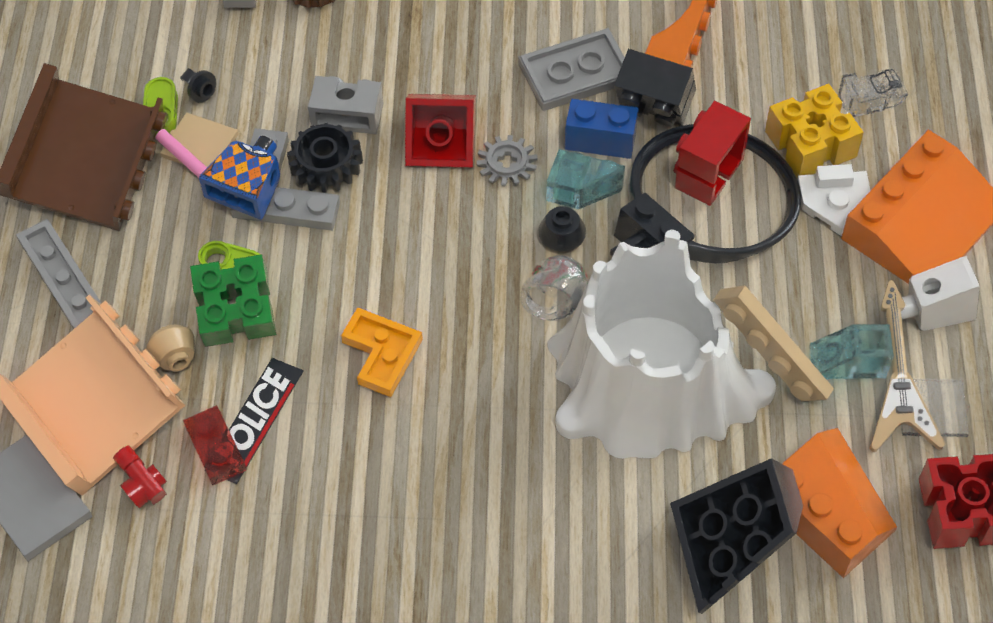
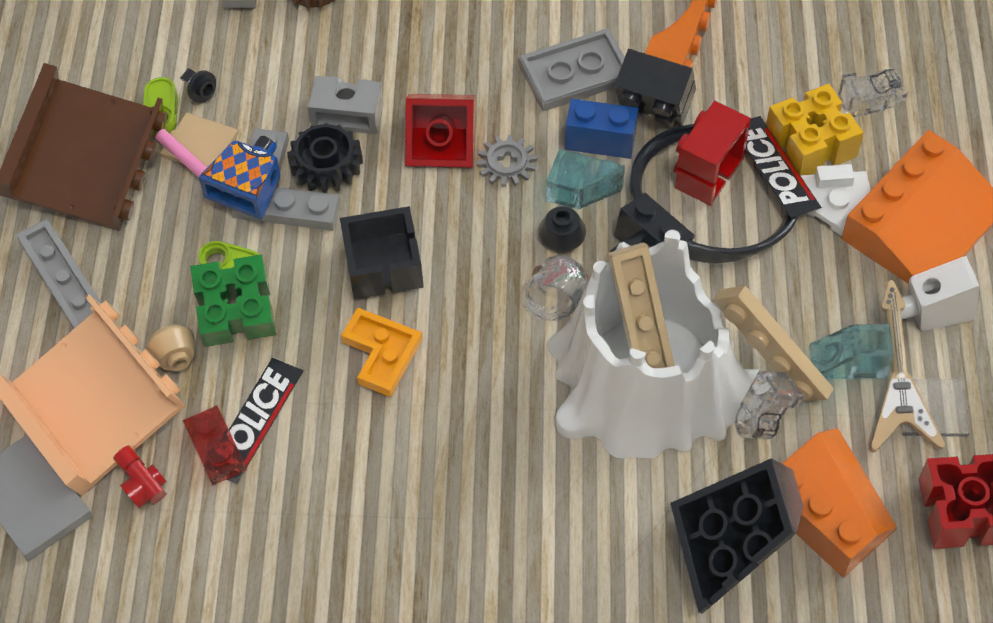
none -> black piece [340,206,424,299]
none -> tan plate [607,242,674,368]
none -> clear leg [735,370,804,440]
none -> sticker [746,116,822,218]

